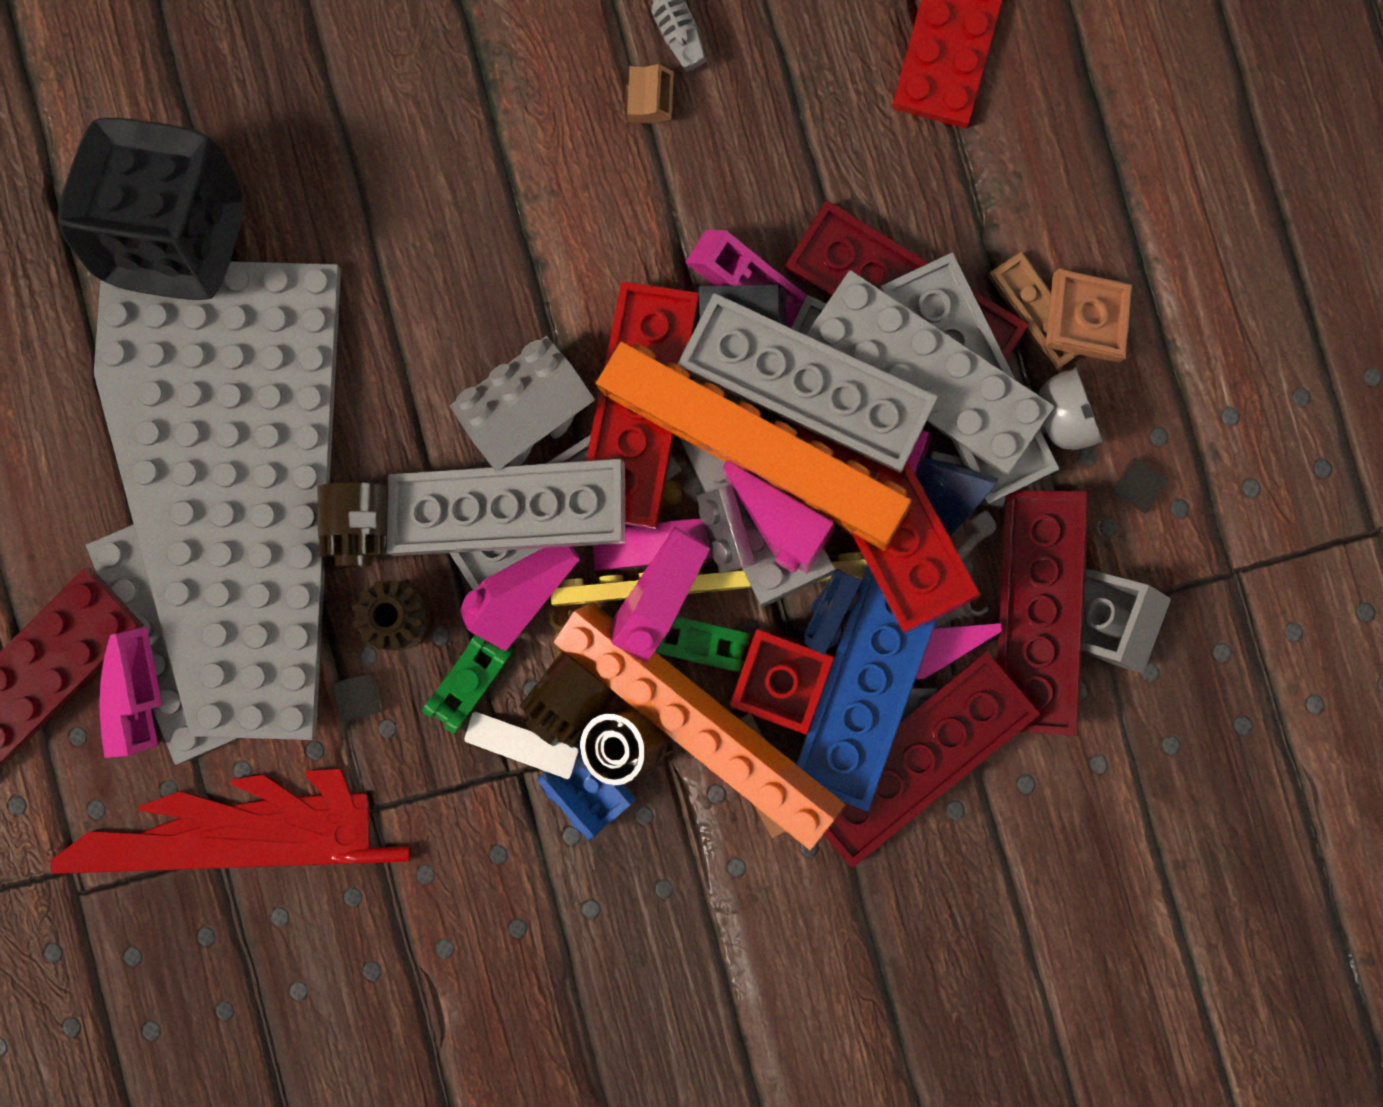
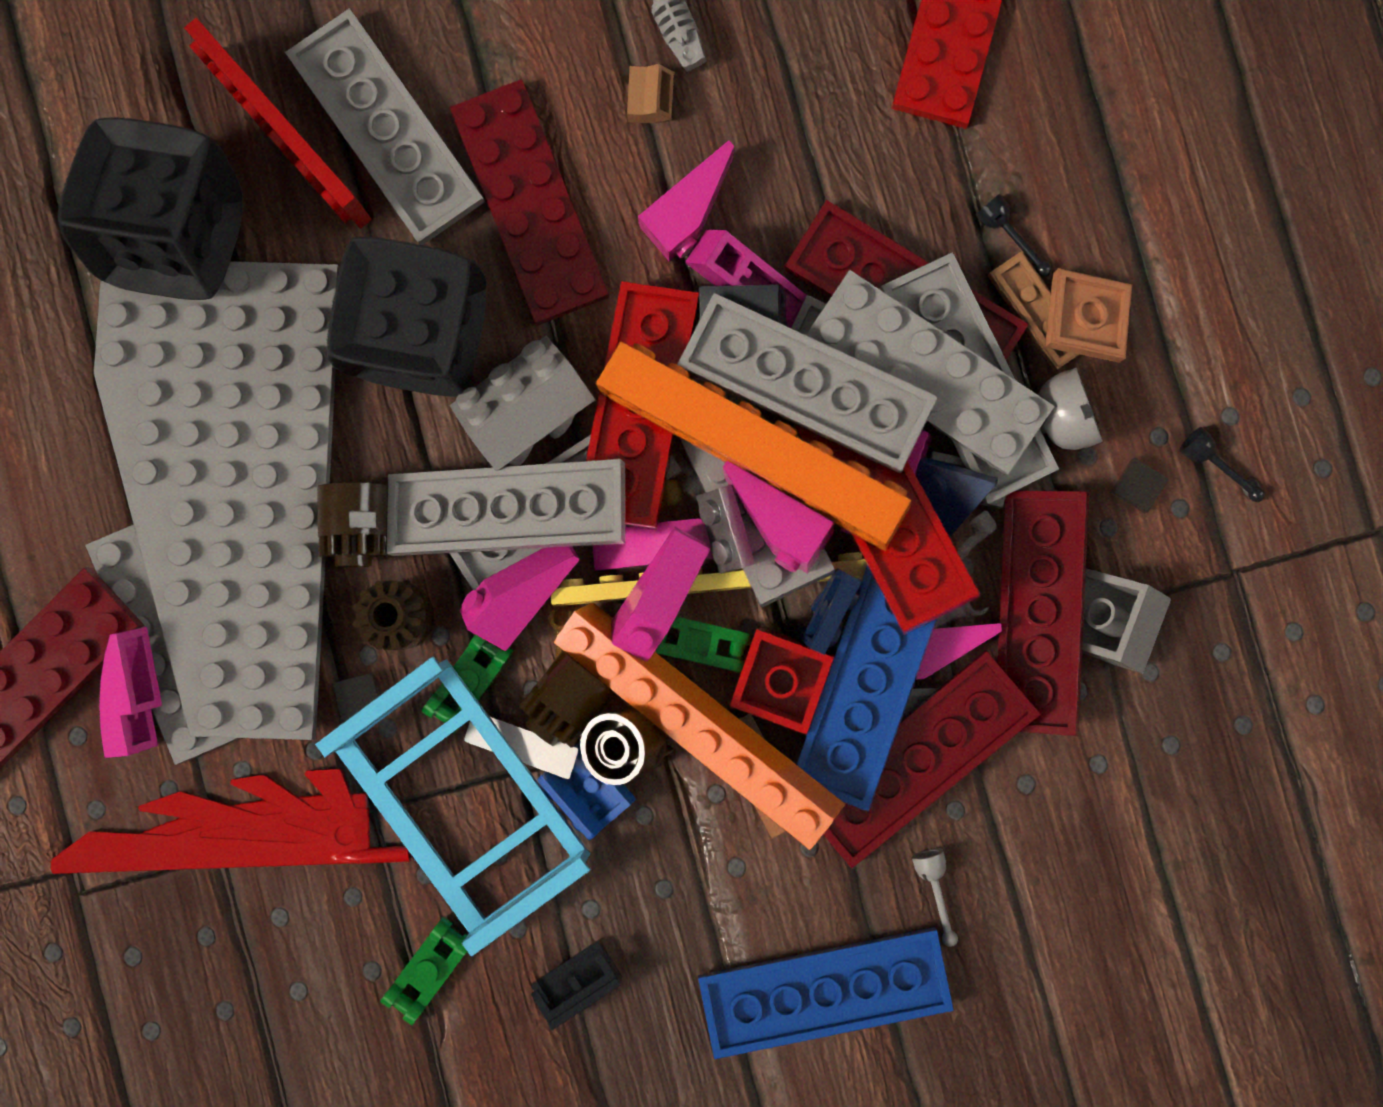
none -> red plate [184,18,372,229]
none -> light grey plate [285,8,485,245]
none -> medium azure piece [315,656,590,957]
none -> black piece [327,237,487,397]
none -> green plate [380,916,468,1026]
none -> dark red plate [449,79,609,326]
none -> black hinge [531,939,623,1030]
none -> dark pink slope [638,140,734,262]
none -> blue plate [698,927,954,1059]
none -> light grey hinge [912,848,958,947]
none -> black hinge [976,193,1052,277]
none -> black hinge [1179,427,1265,502]

